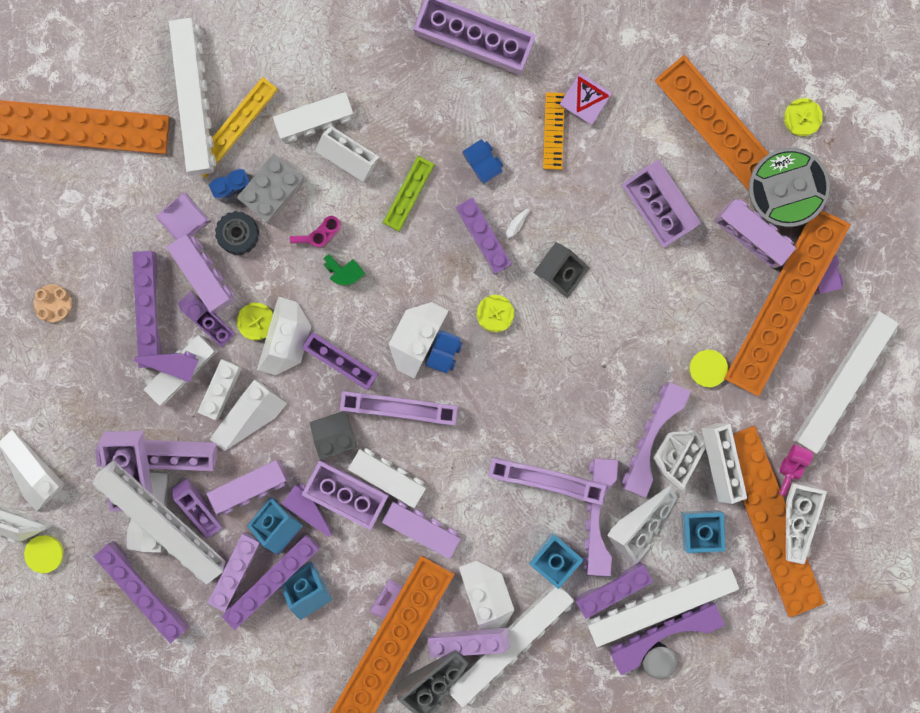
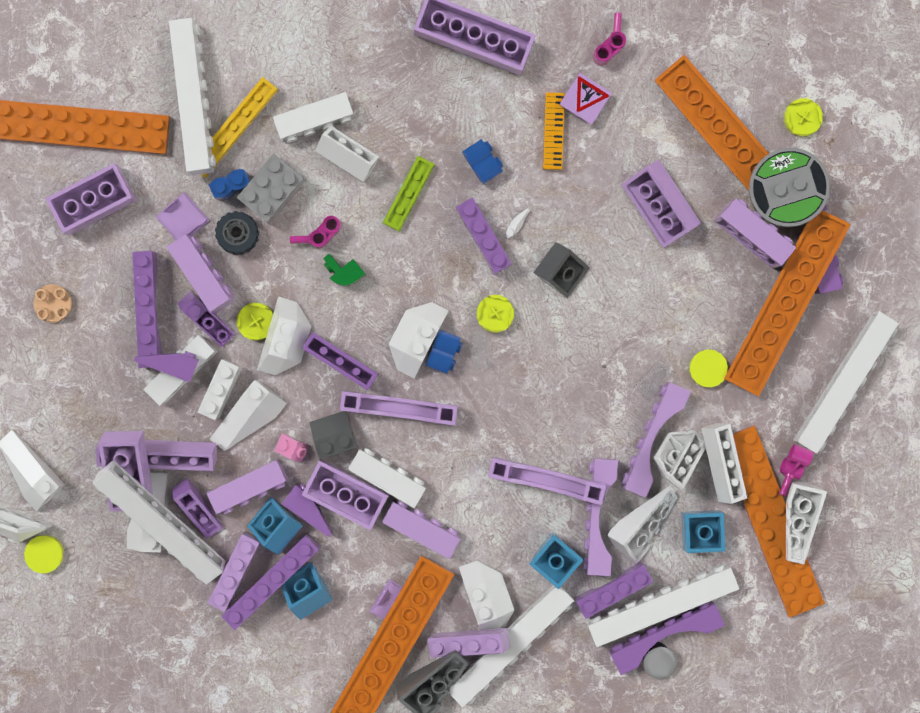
medium lavender arch [93,541,189,644] -> none
none -> lavender brick [45,163,138,235]
none -> bright pink bracket [274,433,309,462]
none -> dark pink beam [593,12,626,66]

